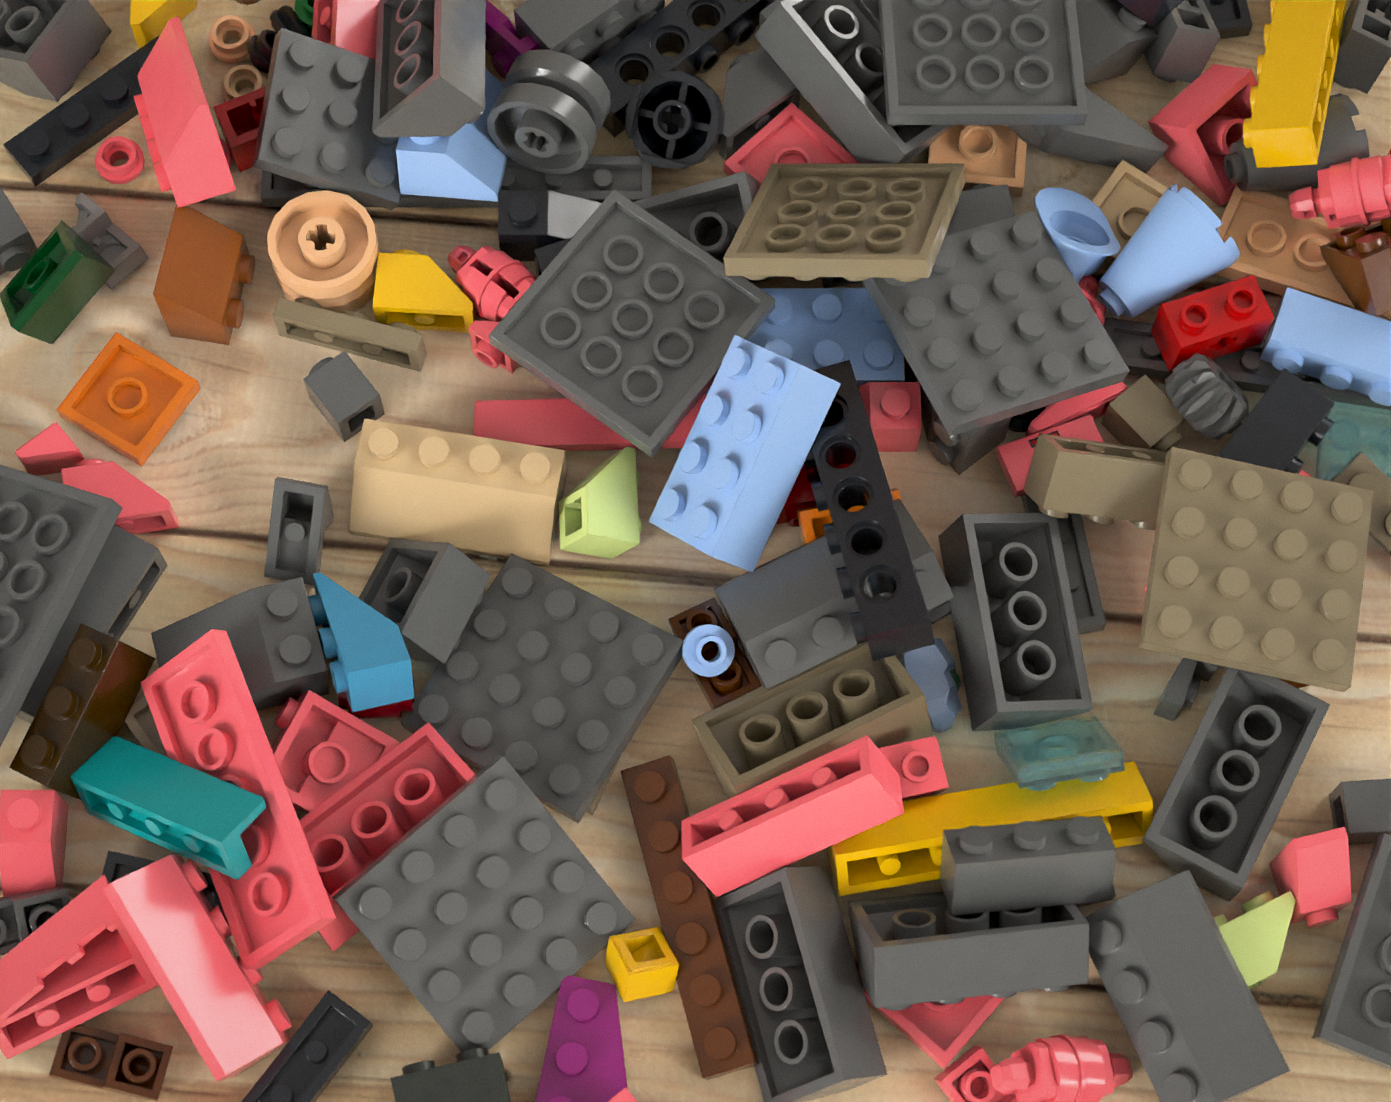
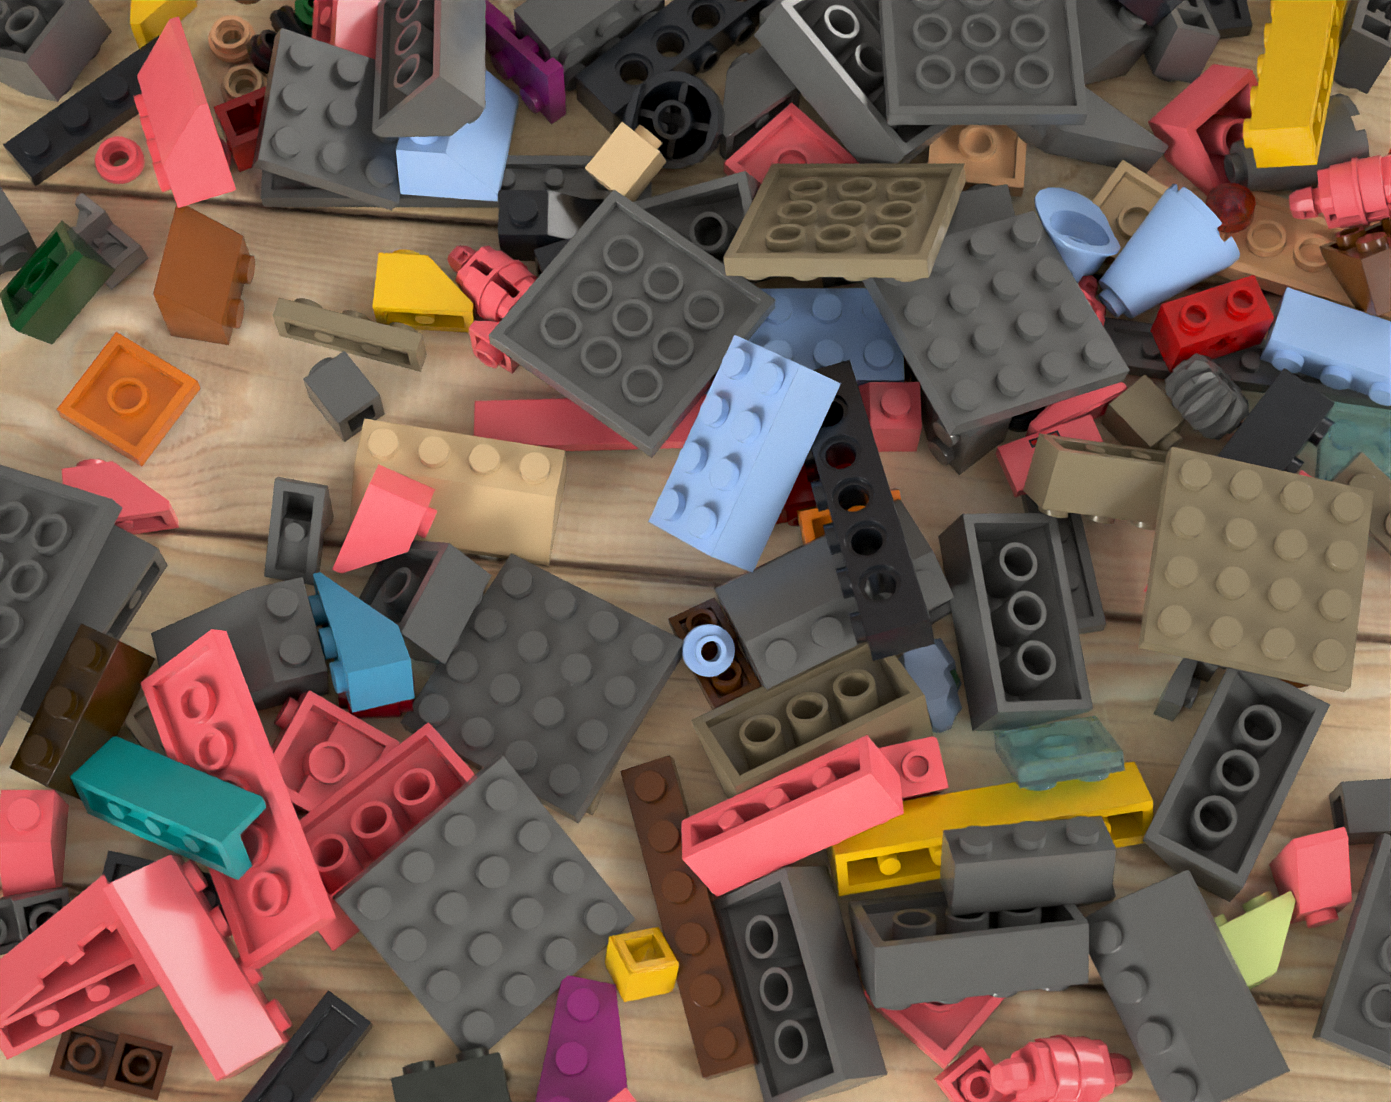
coral slope [15,422,85,476] -> none
light nougat wheel [267,190,381,313] -> none
dark grey wheel [487,50,611,175] -> none
yellowish green slope [558,447,642,559] -> none
none -> coral slope [332,464,438,574]
none -> tan brick [585,122,667,202]
none -> clear red tile [1206,183,1256,233]

